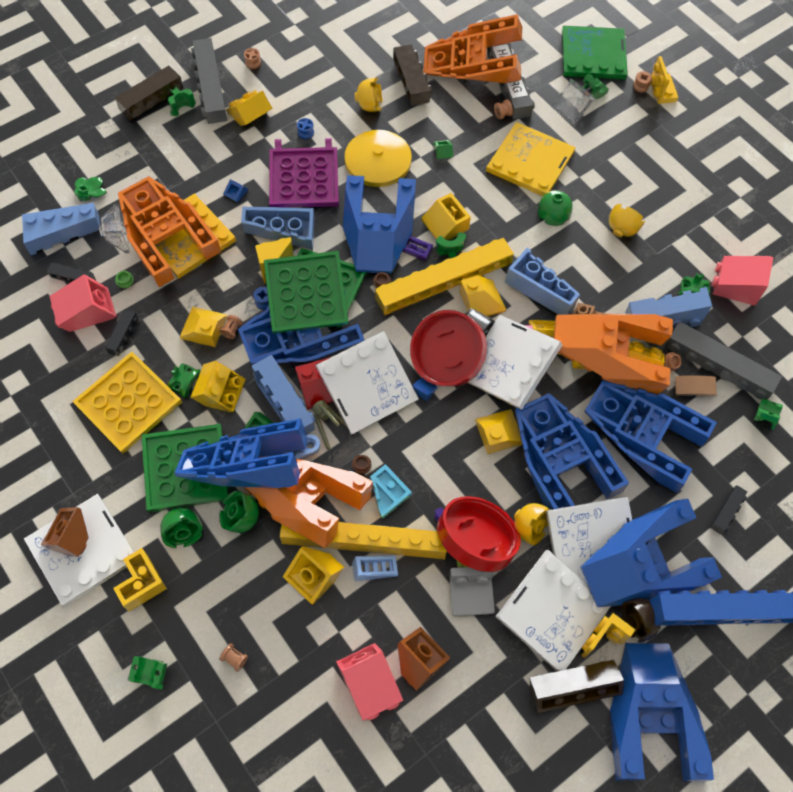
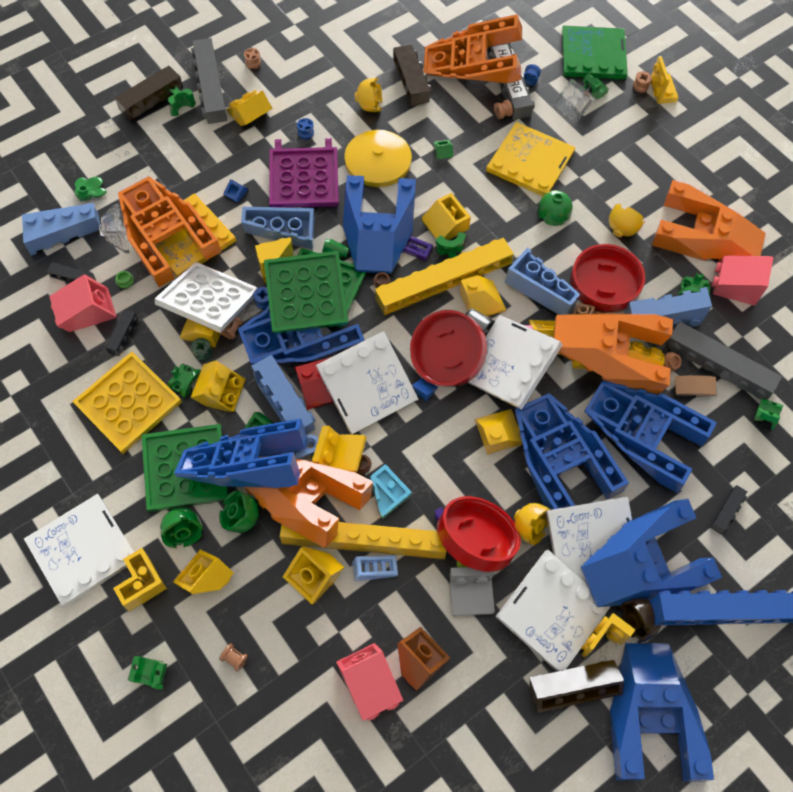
dark orange slope [41,507,89,557] -> none
olive plant [312,400,346,450] -> none
none -> white plate [155,262,257,333]
none -> yellow slope [173,549,234,594]
none -> clear green wheel [191,338,212,361]
none -> yellow bracket [312,426,367,473]
none -> green cone [322,238,349,258]
none -> blue wheel [523,64,541,85]
none -> red piece [570,244,645,312]
none -> orange wedge [652,180,766,261]

